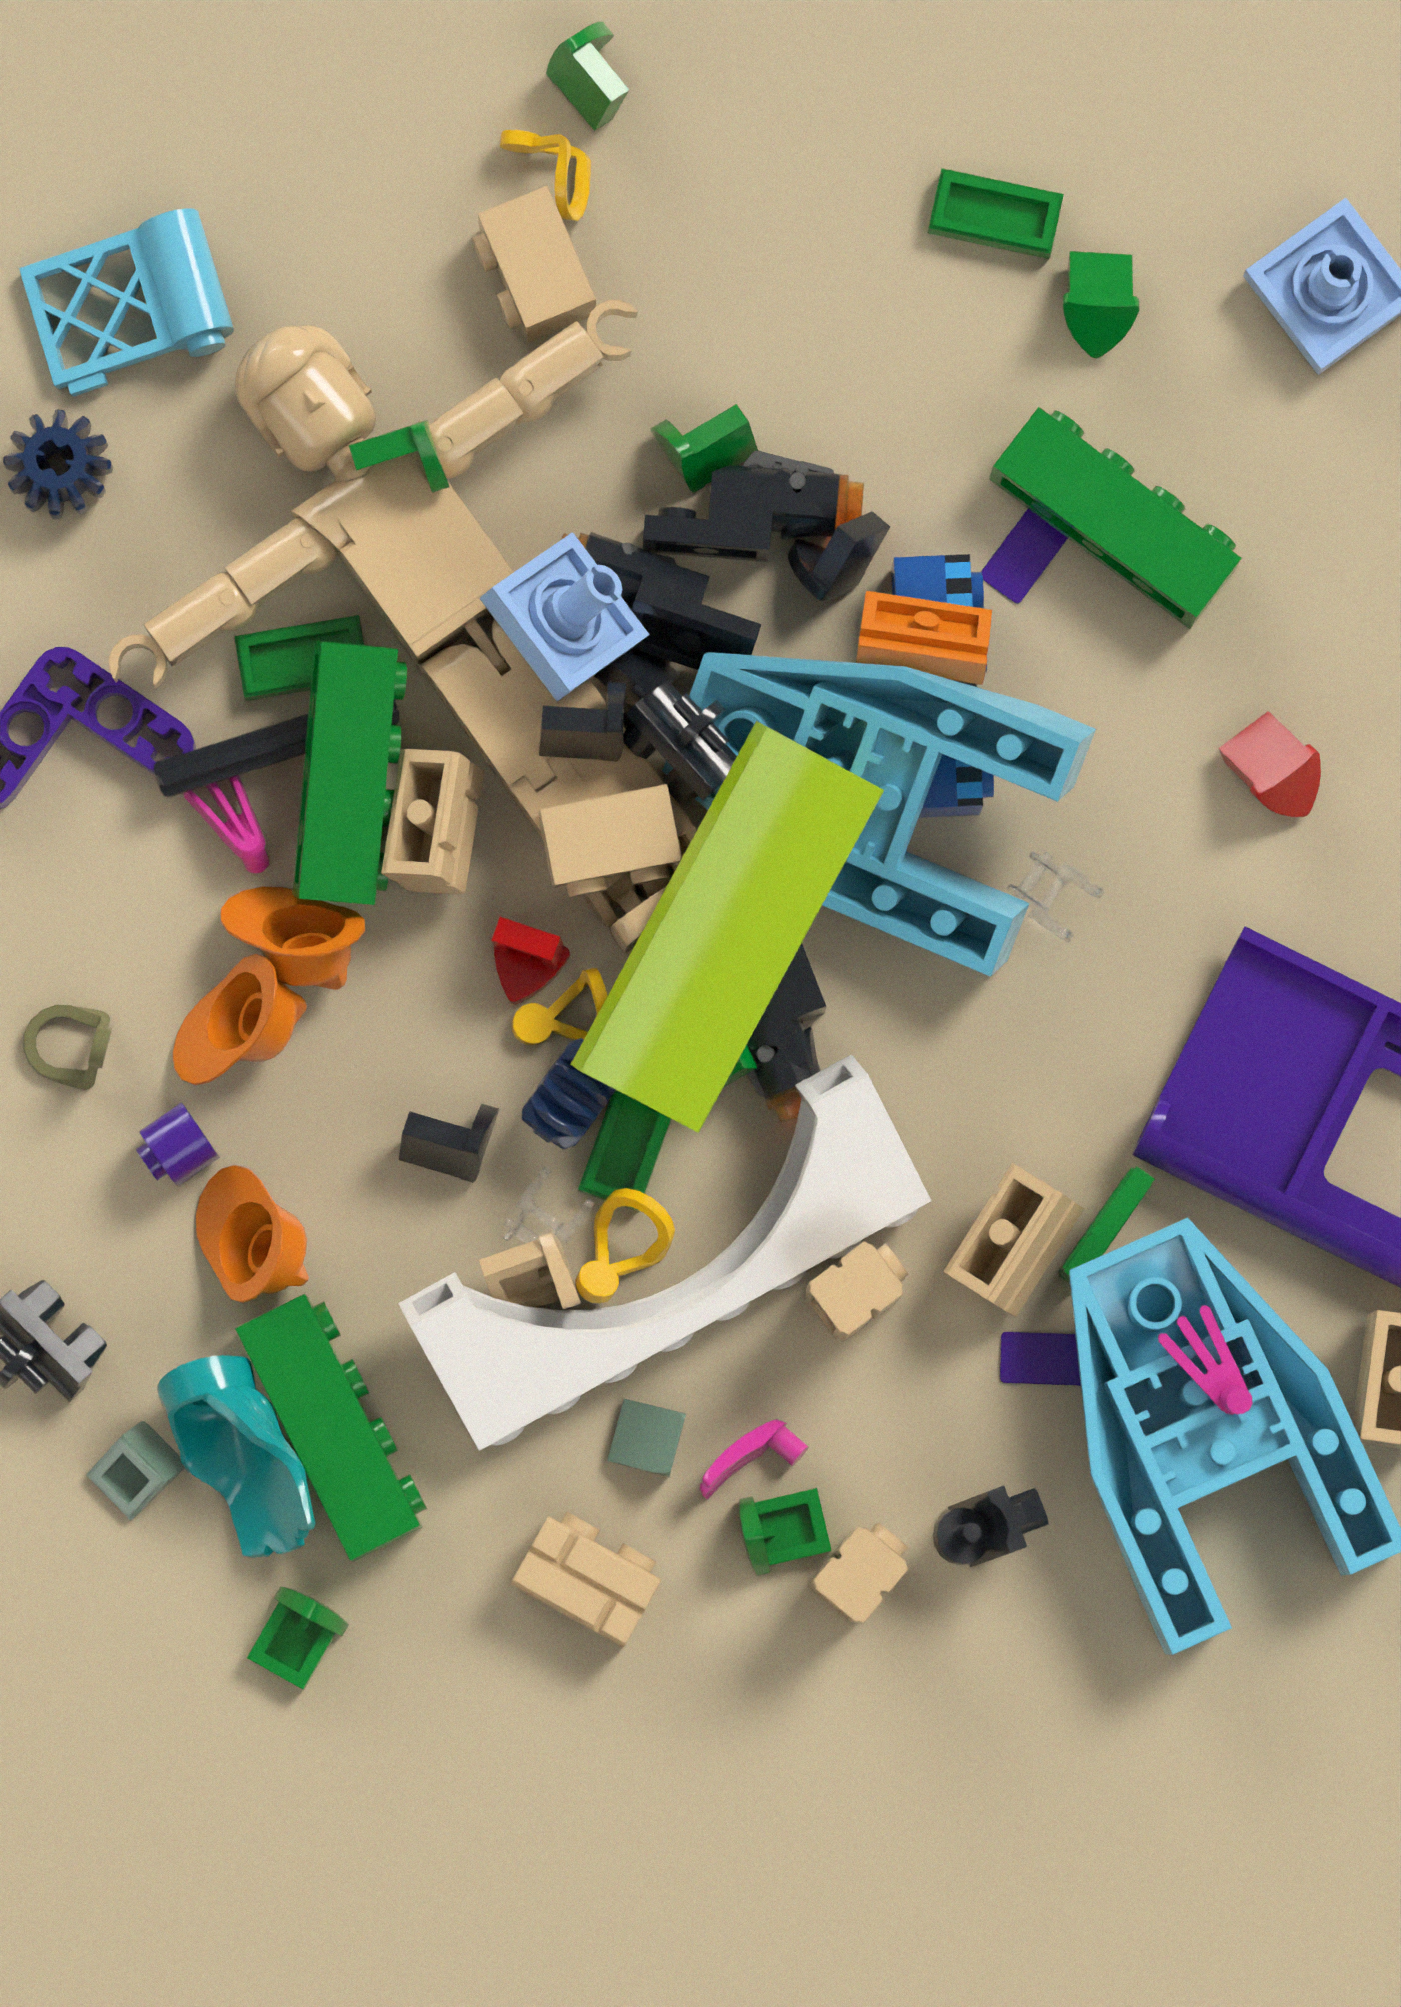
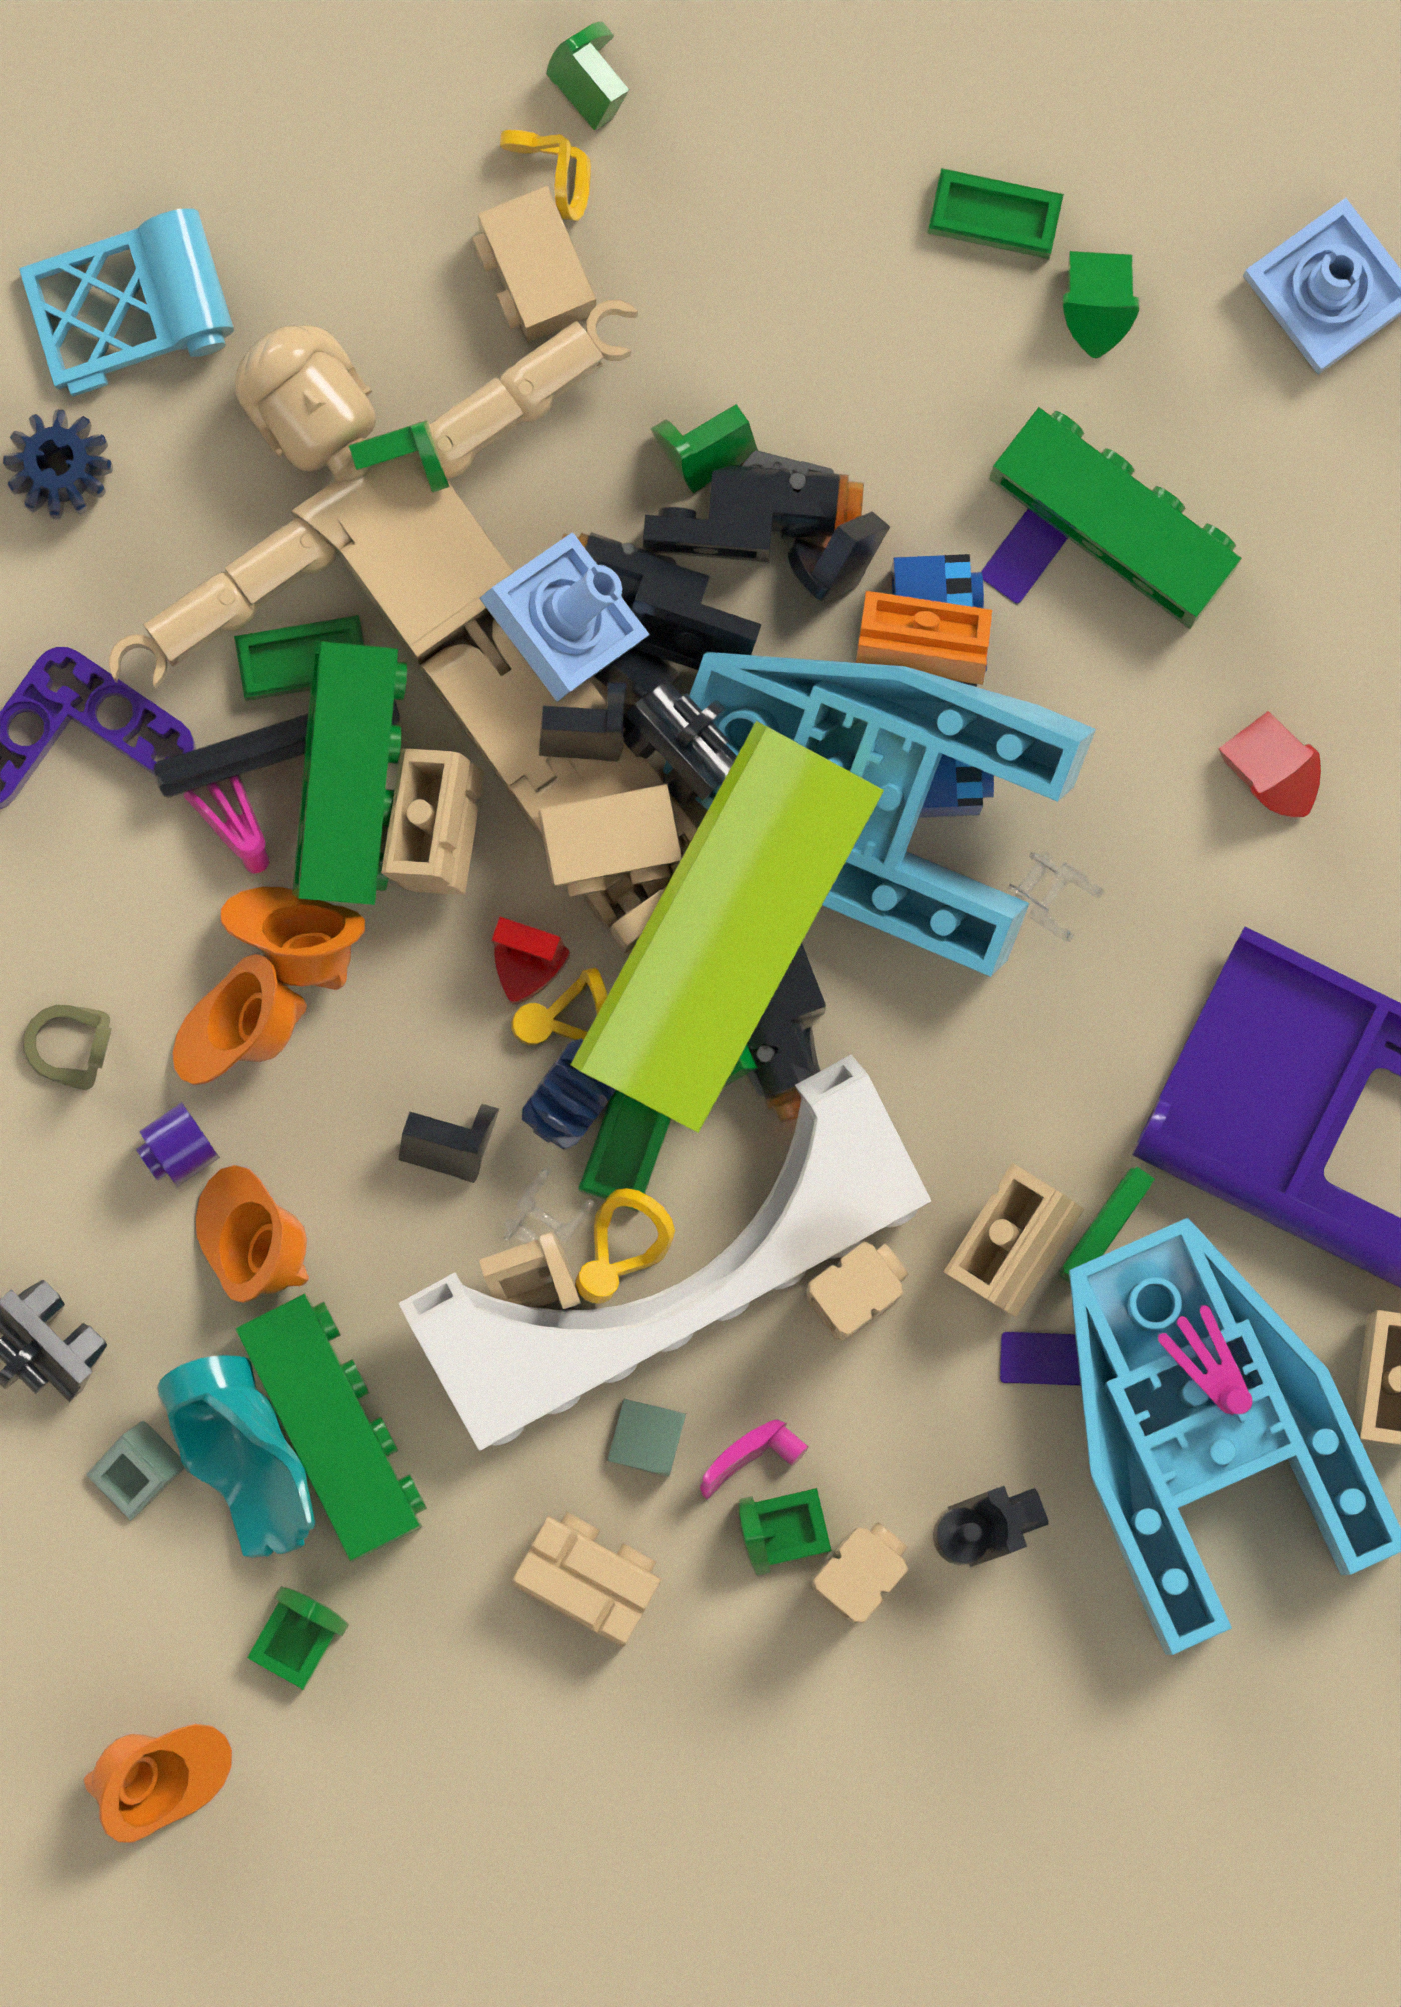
none -> orange piece [83,1724,232,1843]

